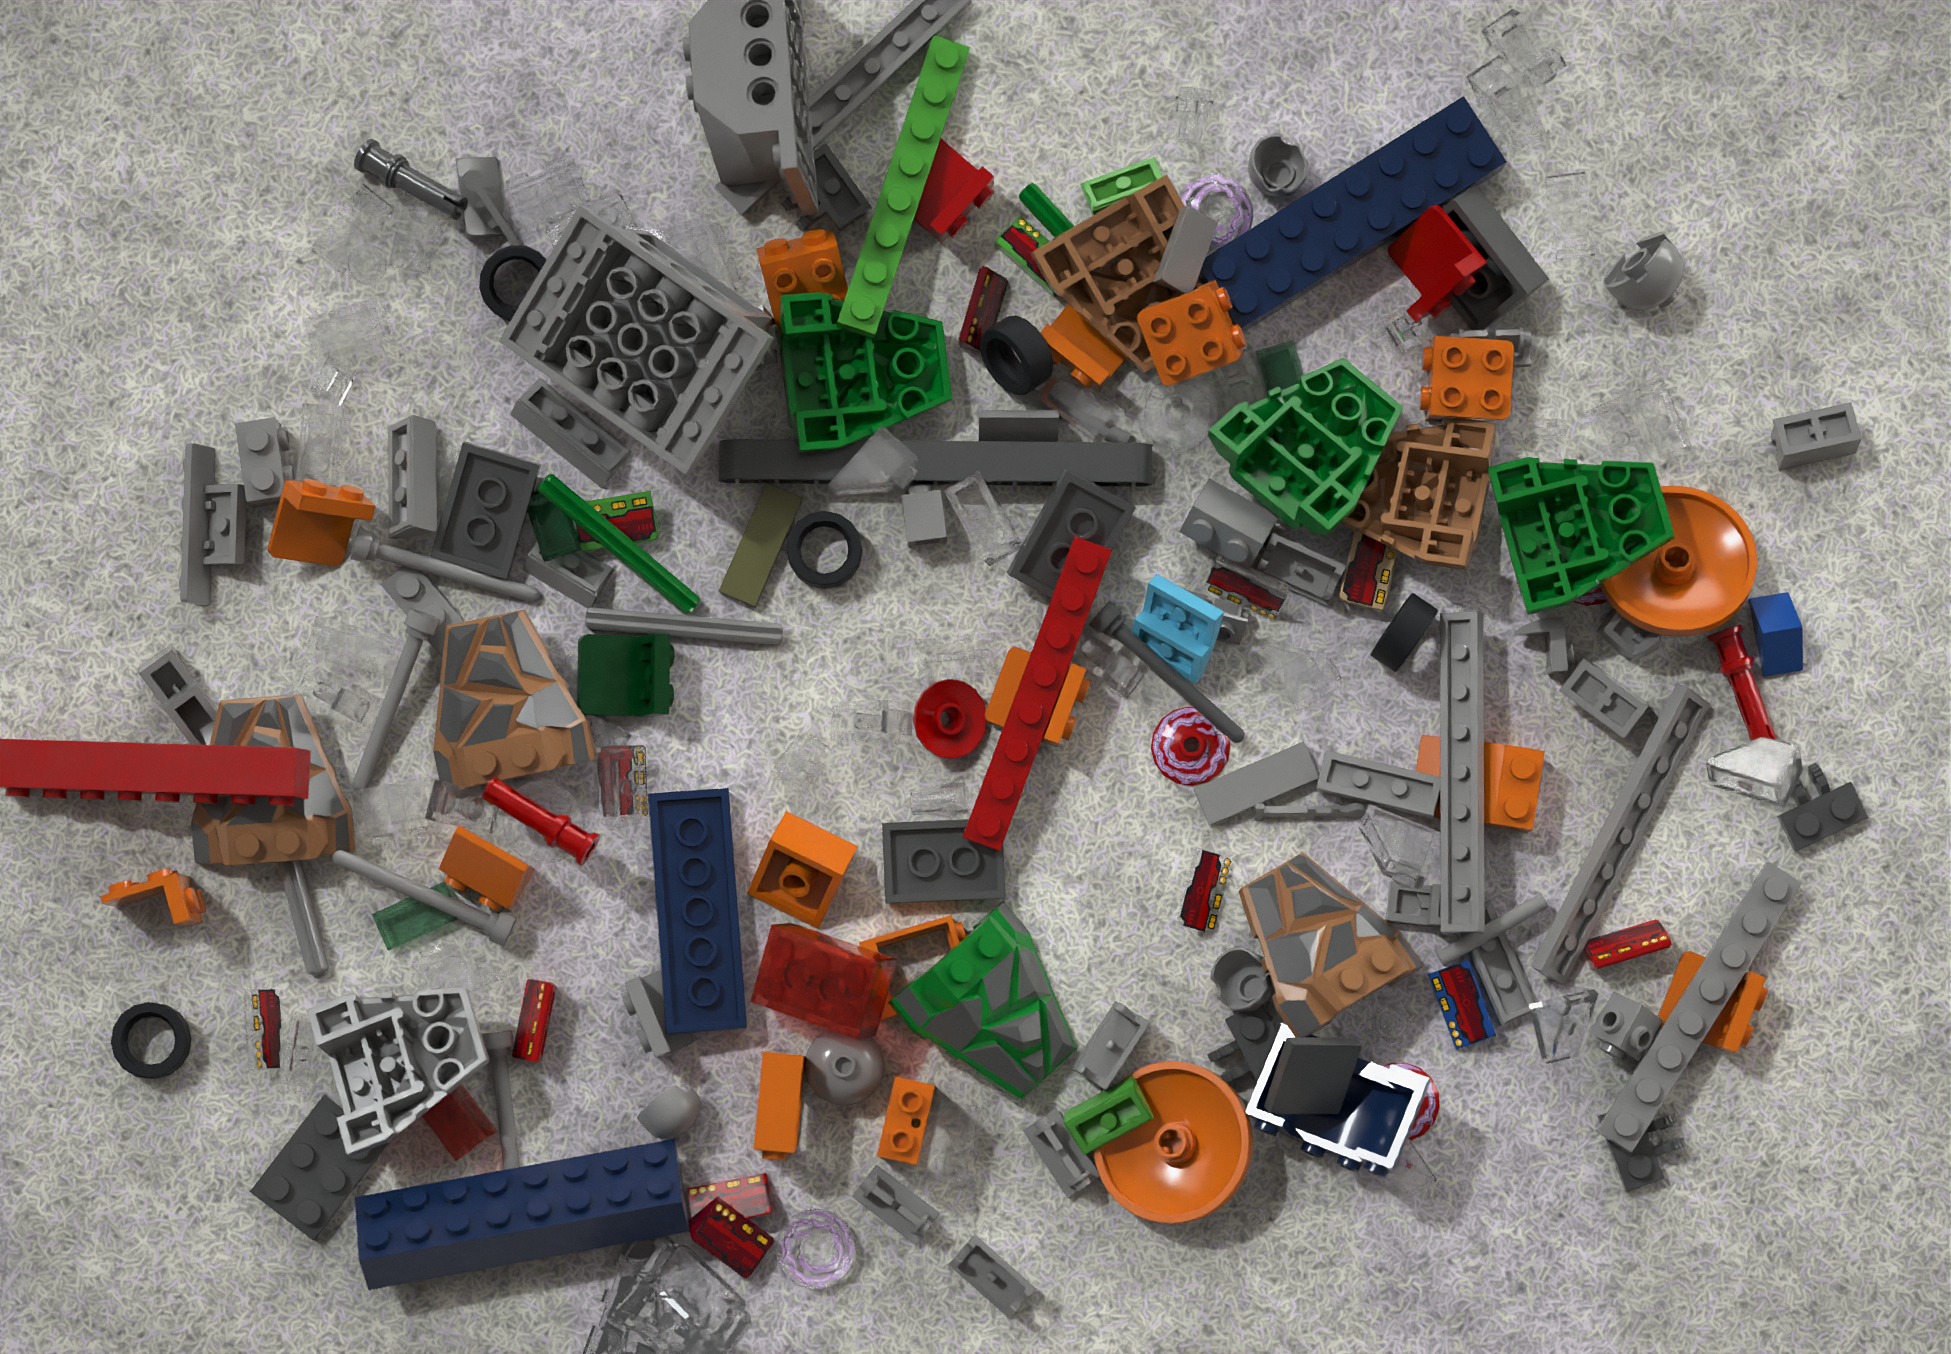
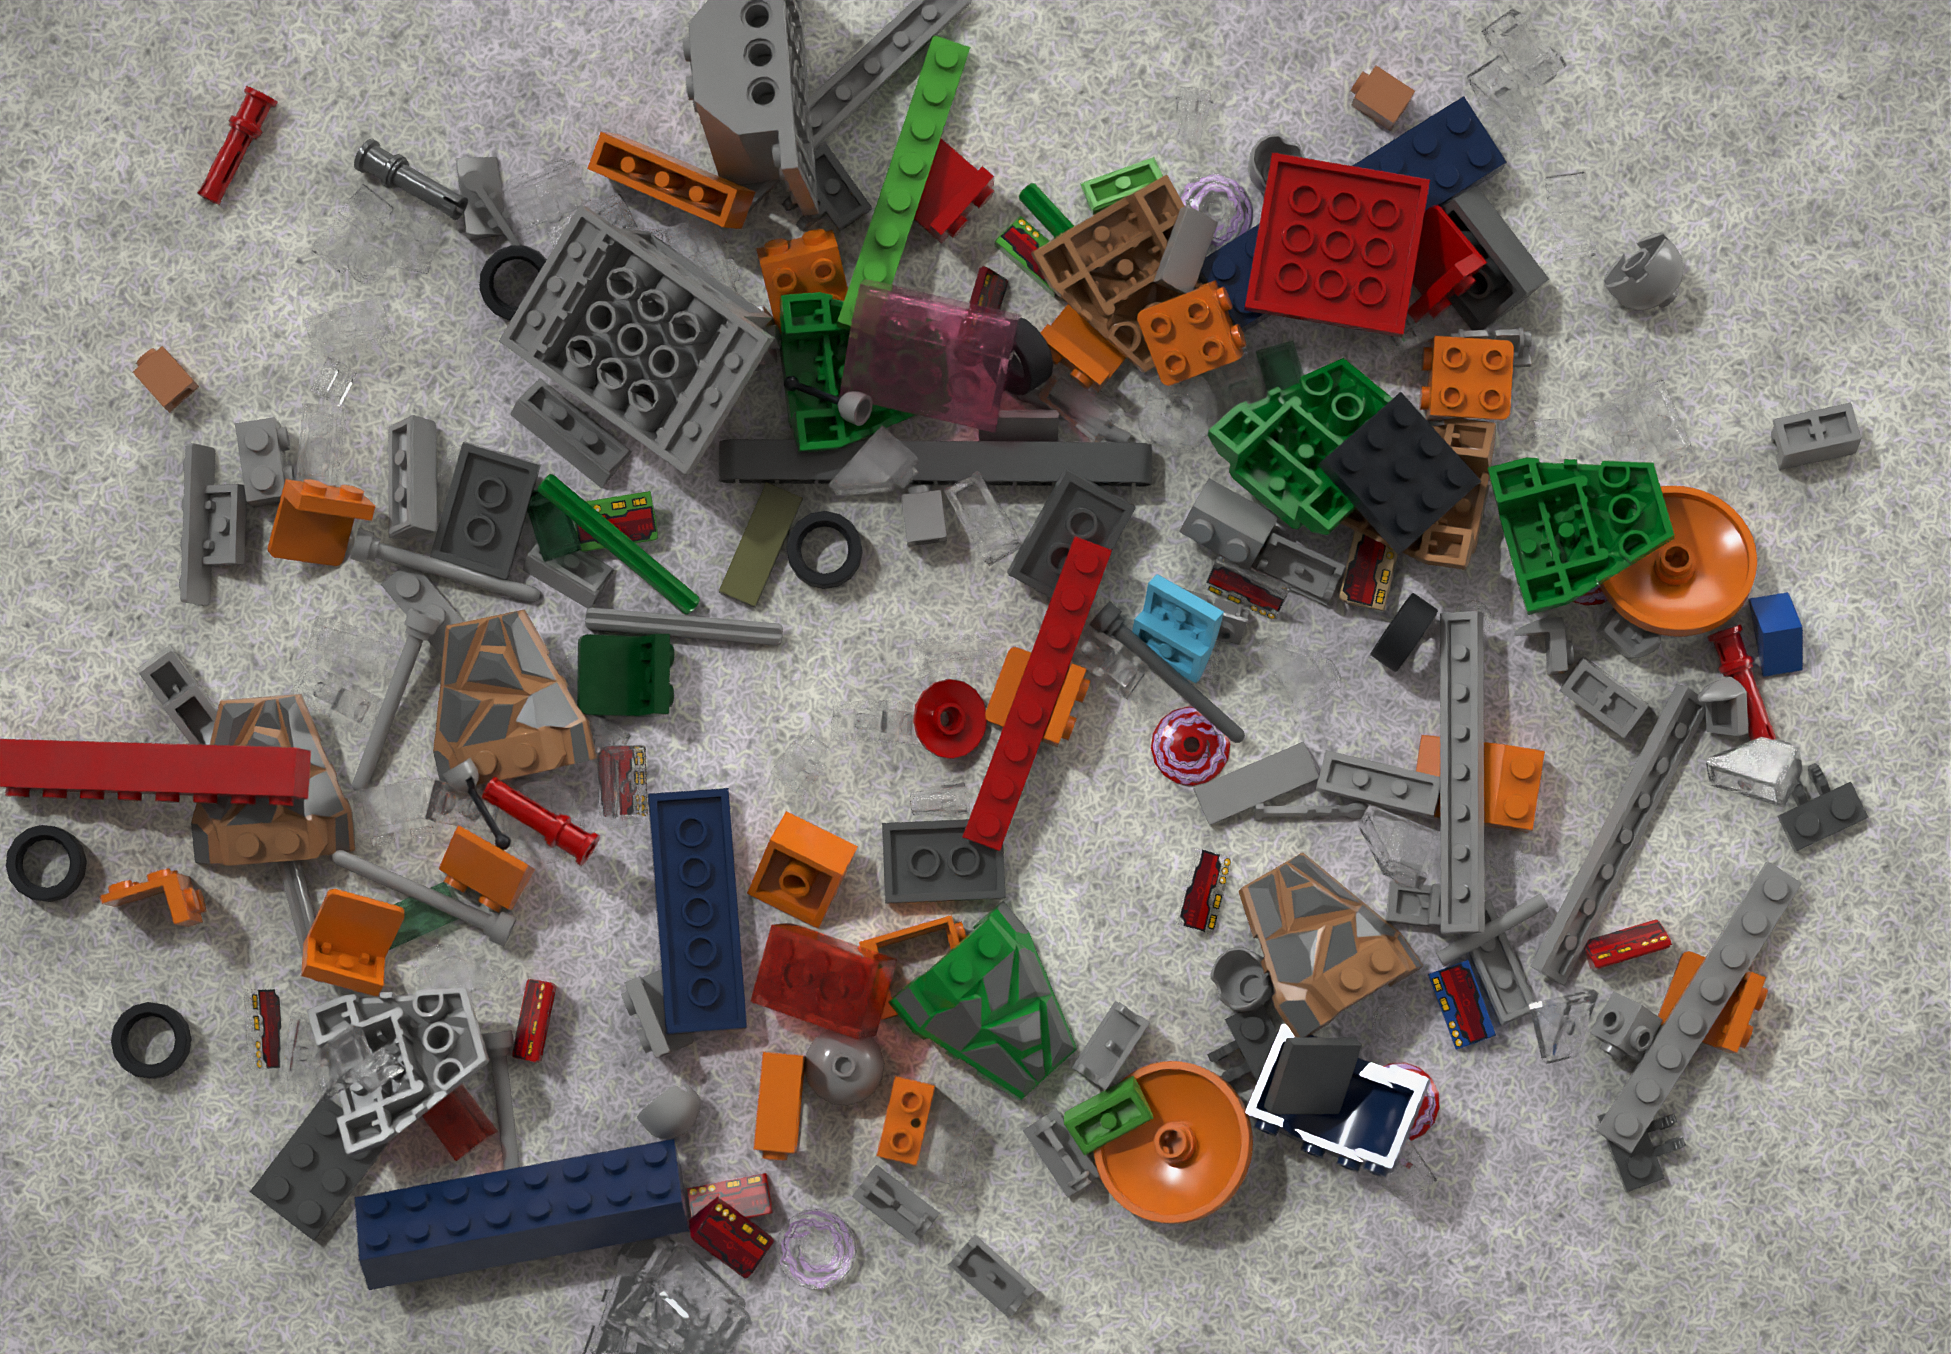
none -> black tyre [5,825,87,902]
none -> nougat brick [133,346,199,413]
none -> red pin [197,86,278,205]
none -> orange bracket [301,889,405,997]
none -> clear slope [309,1025,373,1102]
none -> clear tile [350,1048,404,1093]
none -> hinge [443,758,511,850]
none -> orange brick [587,132,756,229]
none -> light grey hinge [783,376,873,426]
none -> clear pink slope [839,279,1022,433]
none -> red plate [1244,152,1430,338]
none -> black plate [1318,392,1481,555]
none -> nougat brick [1350,65,1415,131]
none -> light grey plate [1698,677,1748,737]

